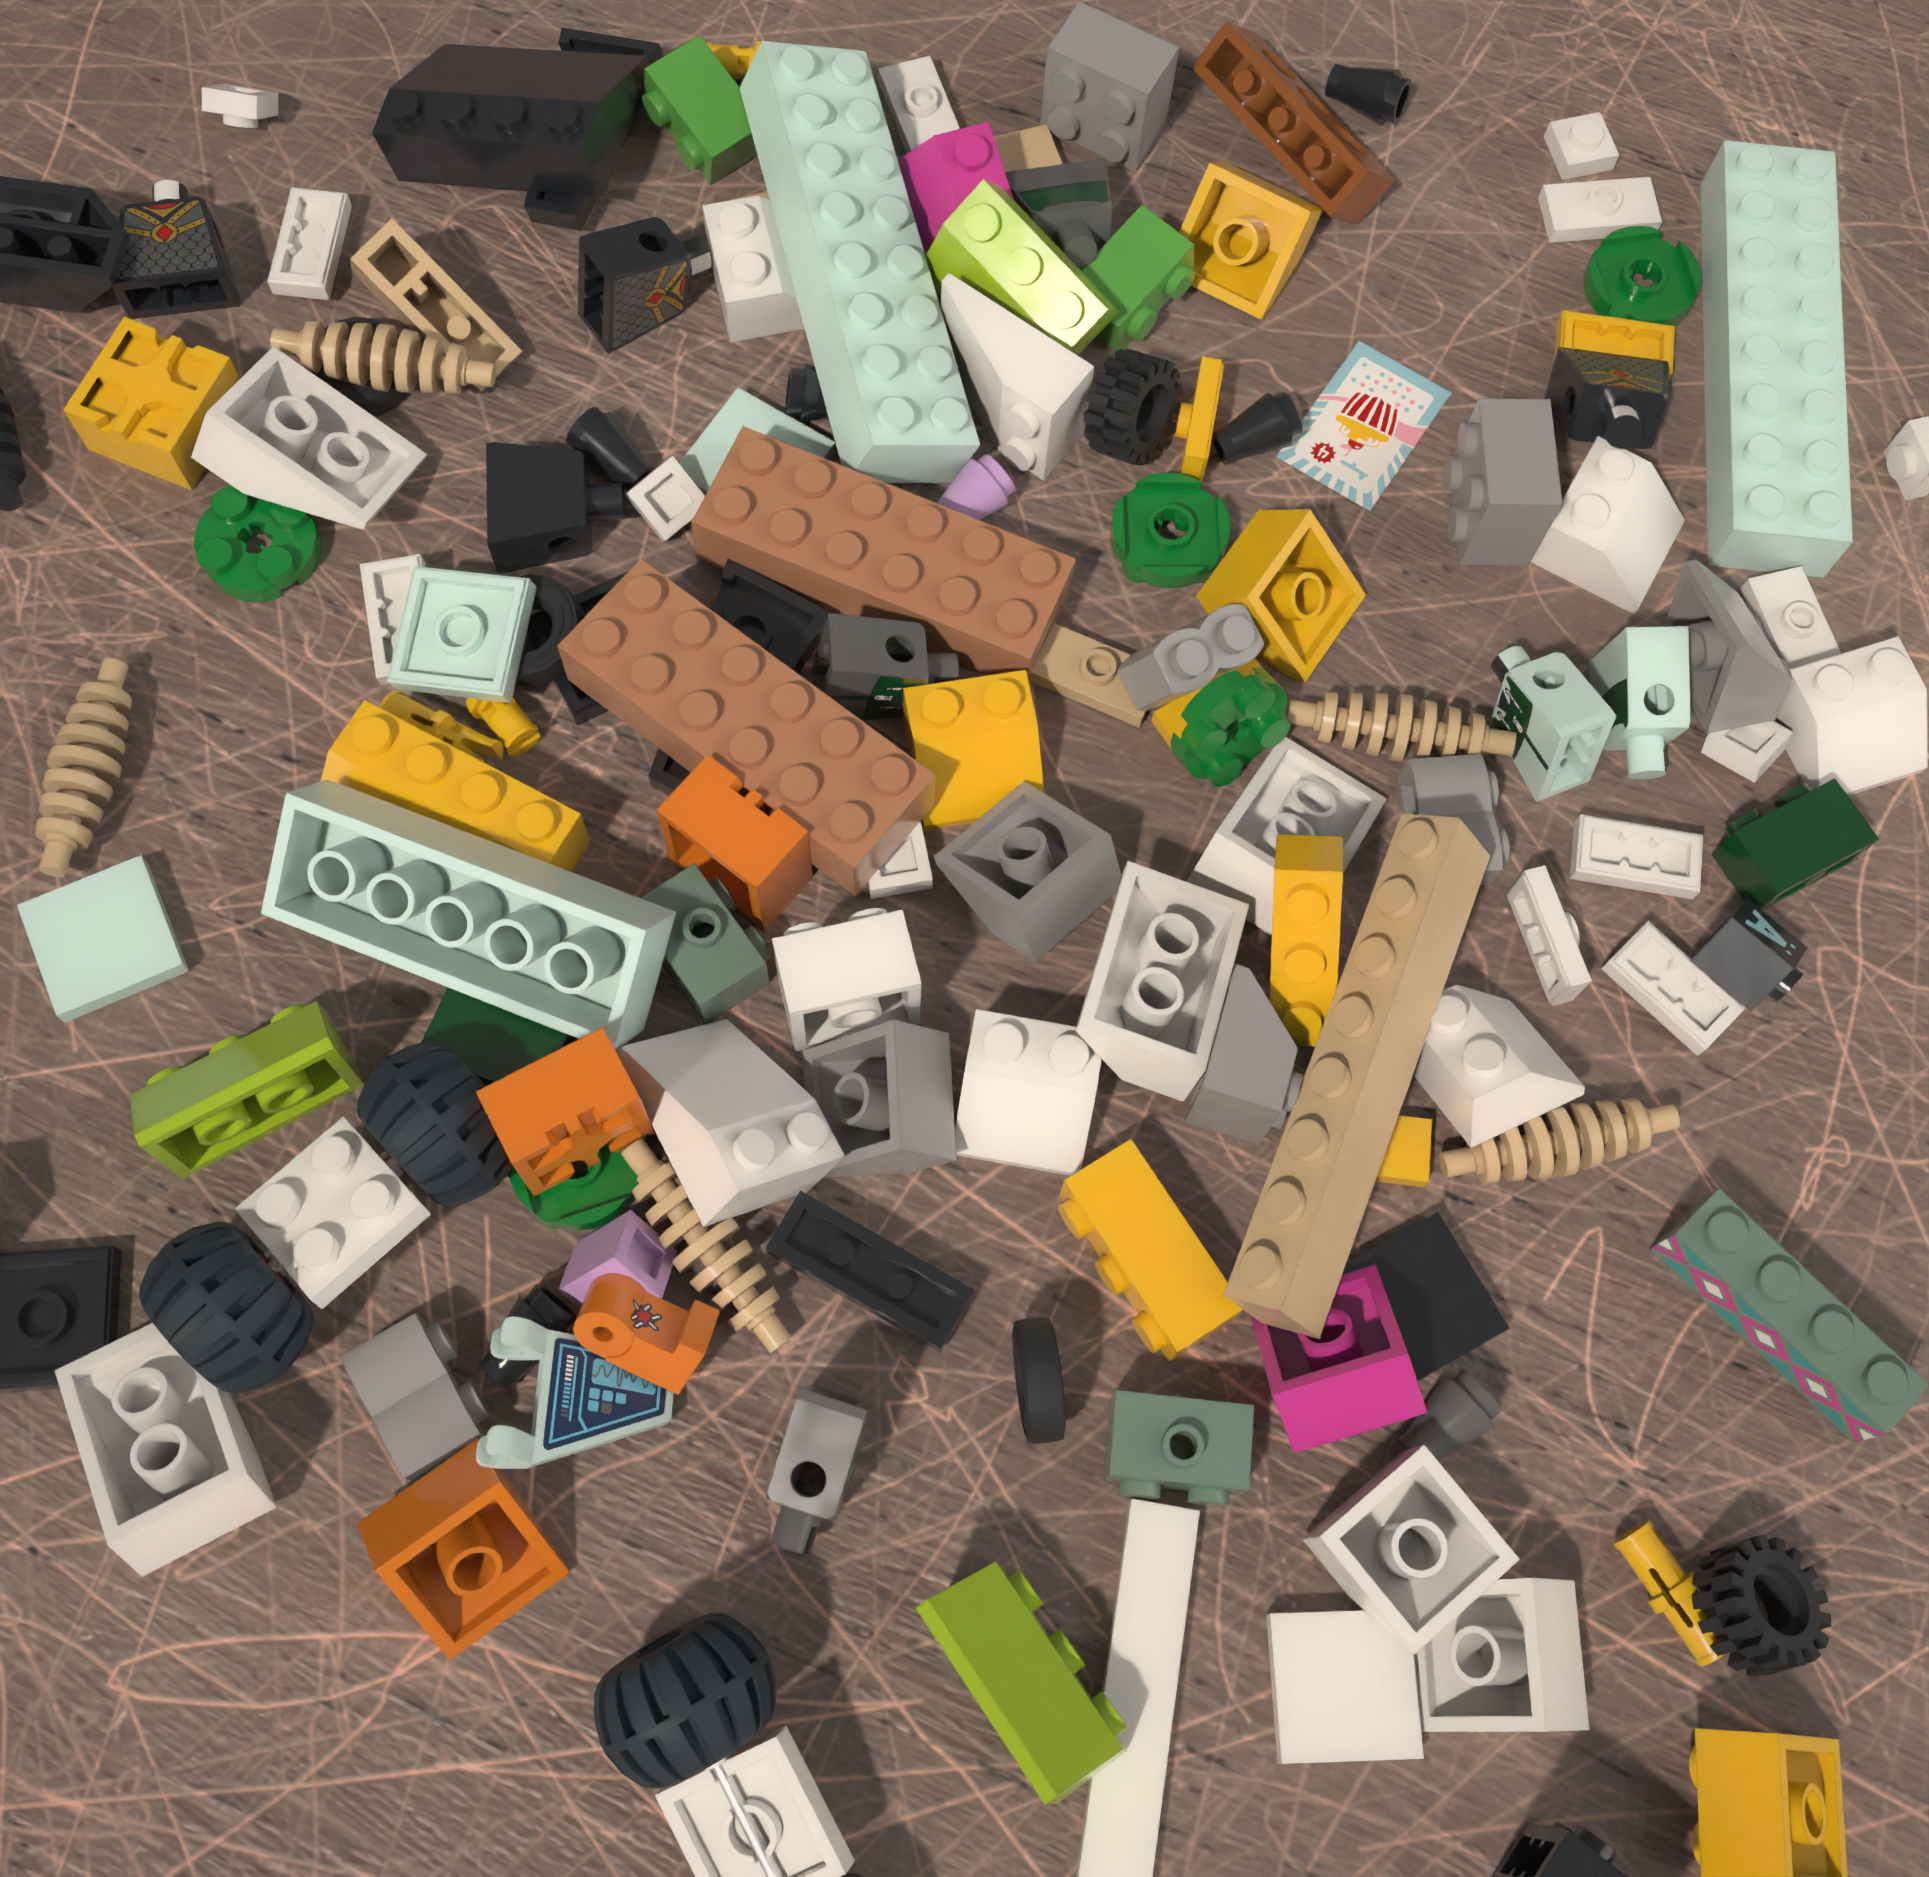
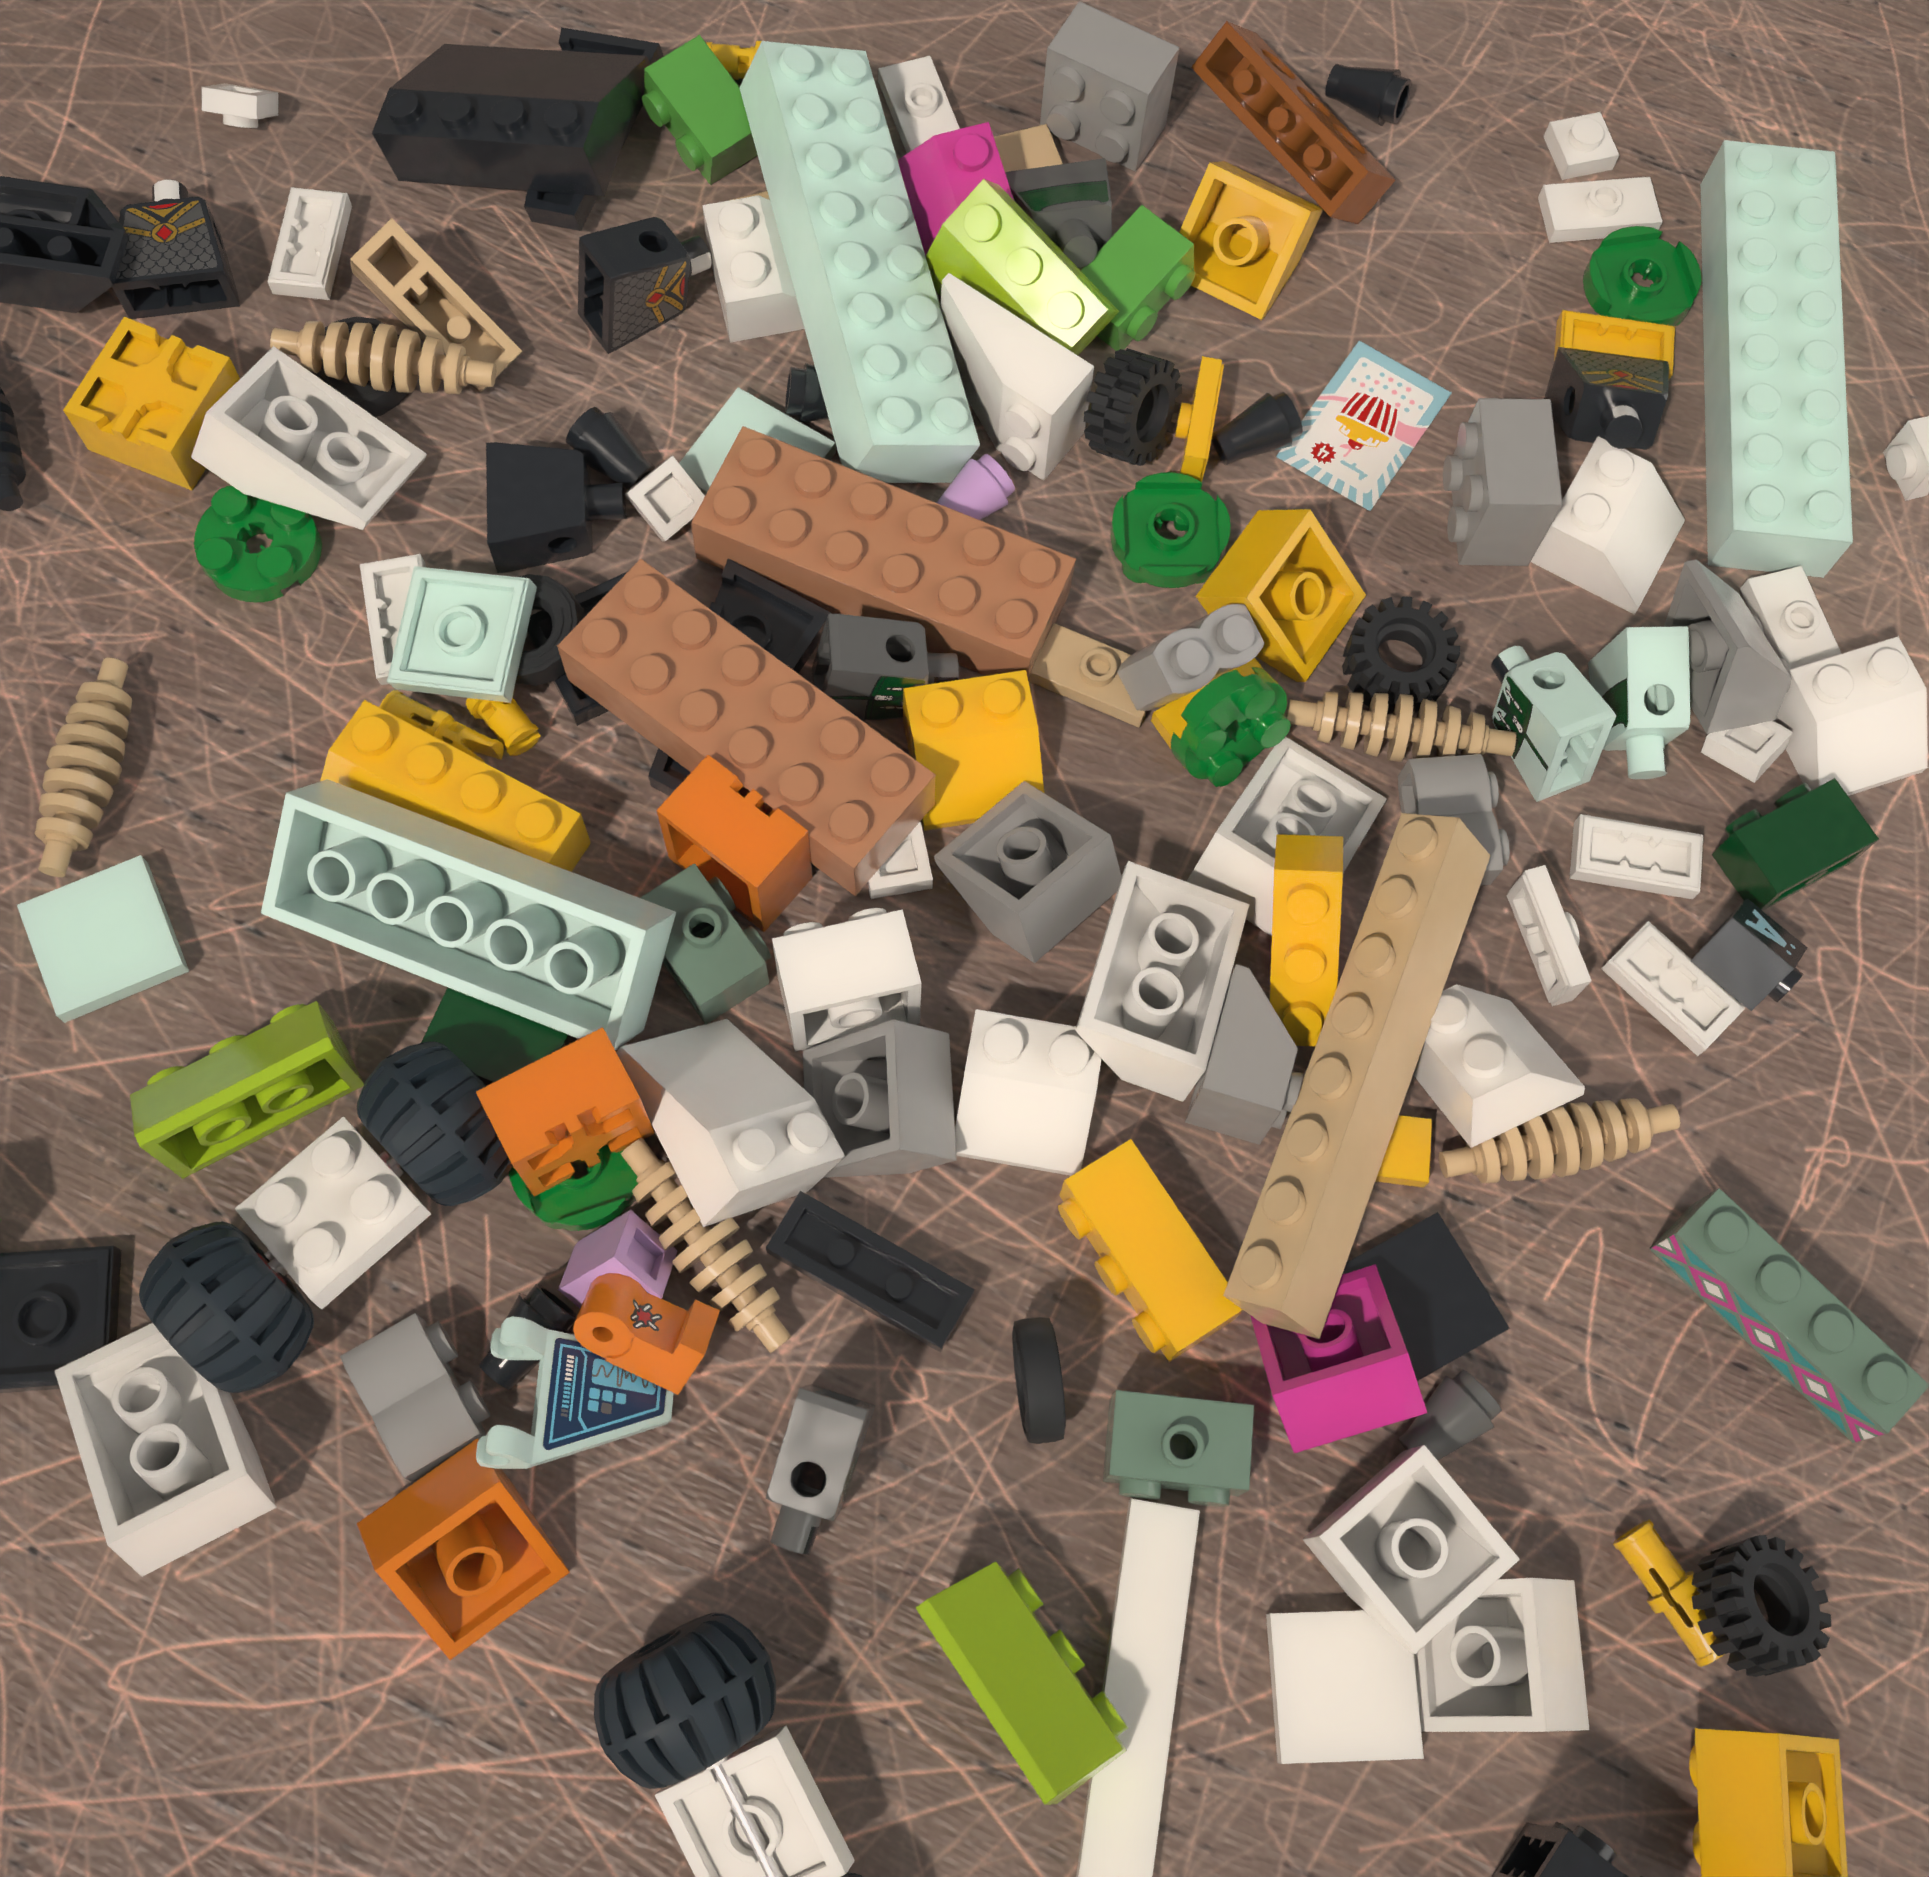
none -> black tyre [1342,596,1460,714]

